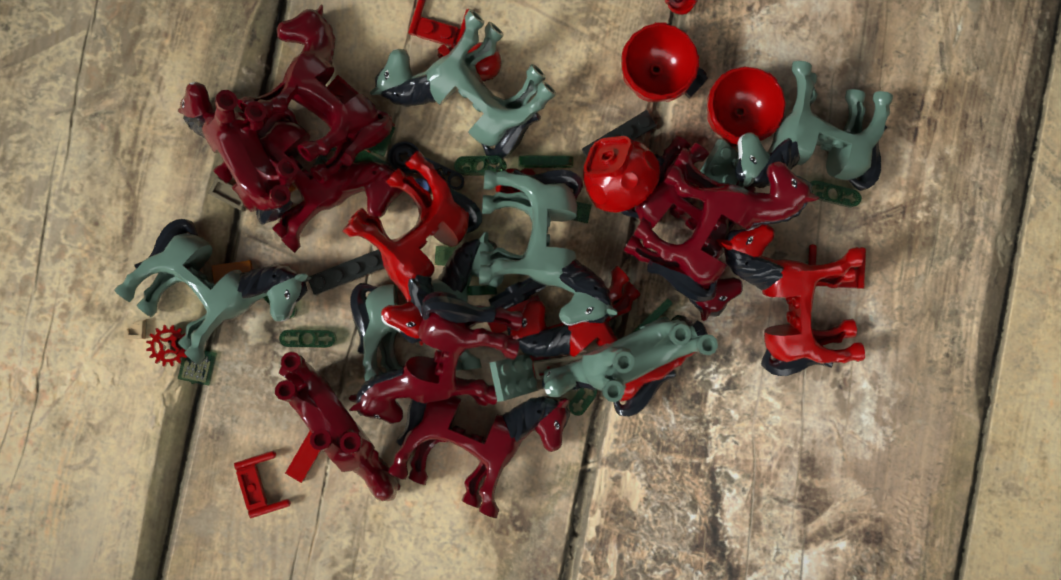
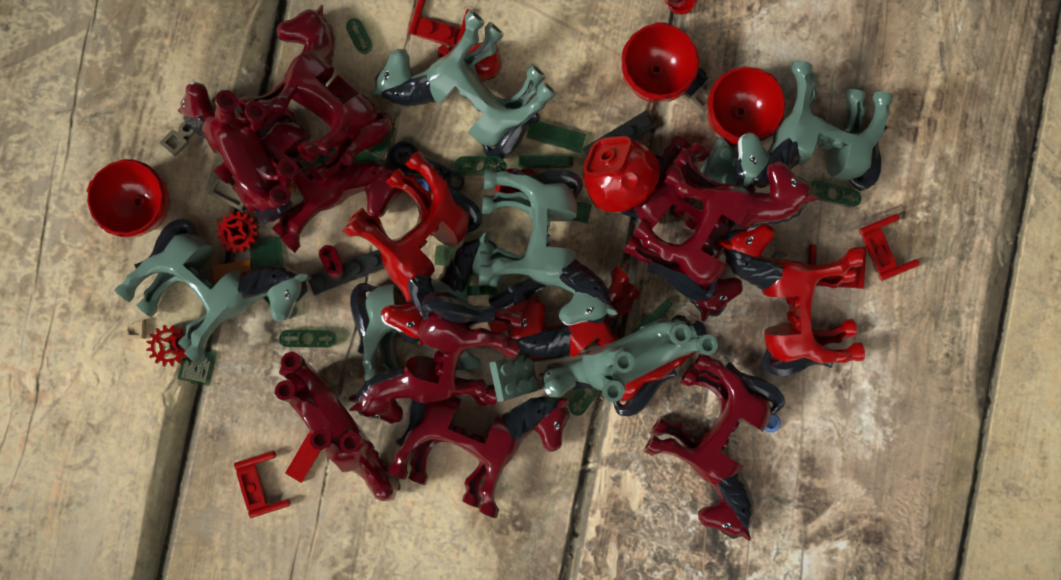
none -> red rock [86,159,171,237]
none -> dark tan plate [159,122,195,157]
none -> red gear [216,211,260,253]
none -> clear green piece [249,237,284,270]
none -> dark red beam [318,245,345,279]
none -> clear green beam [346,18,373,54]
none -> clear green tile [526,121,586,154]
none -> dark red animal [644,354,786,541]
none -> dark tan plate [688,80,714,114]
none -> medium blue tile [765,414,781,432]
none -> red plate [859,214,920,281]

